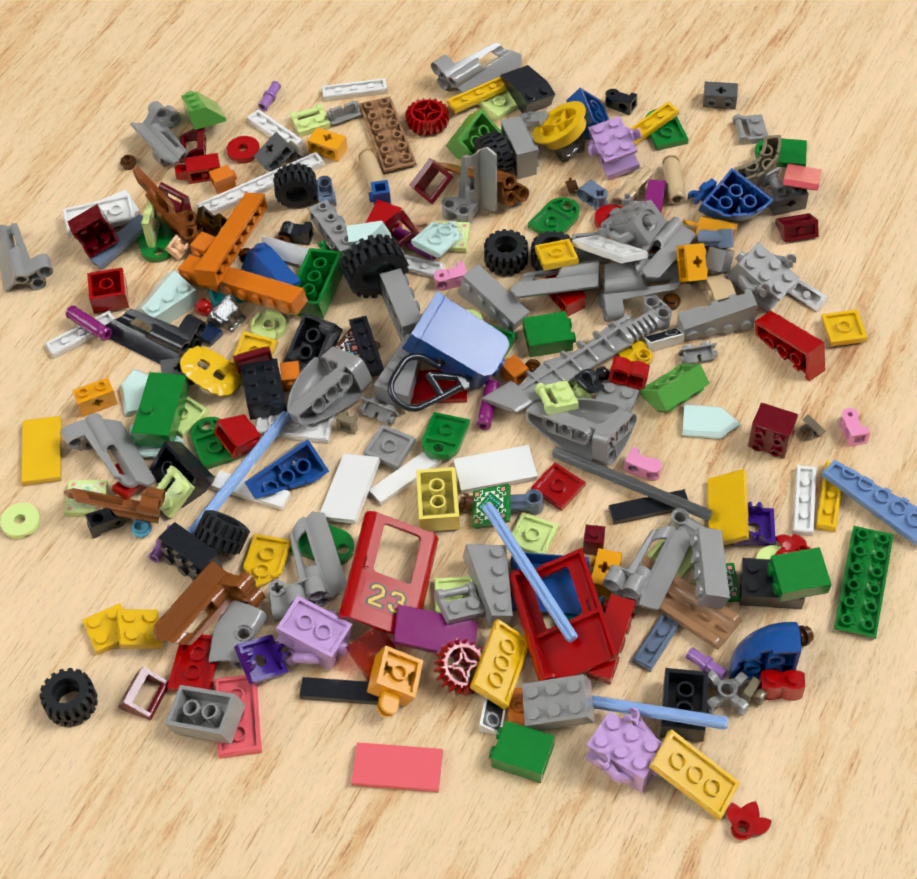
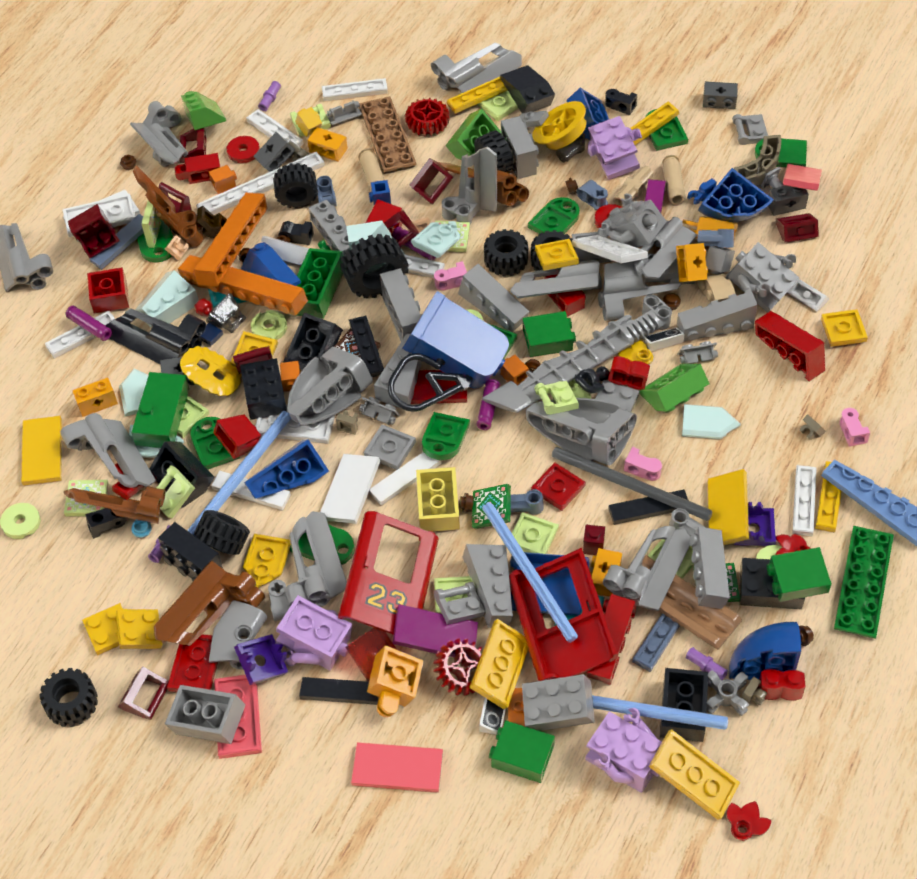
orange brick [190,232,215,258] -> none
white tile [453,445,537,494] -> none
dark red piece [748,402,798,458] -> none
none -> yellow brick [295,107,323,137]

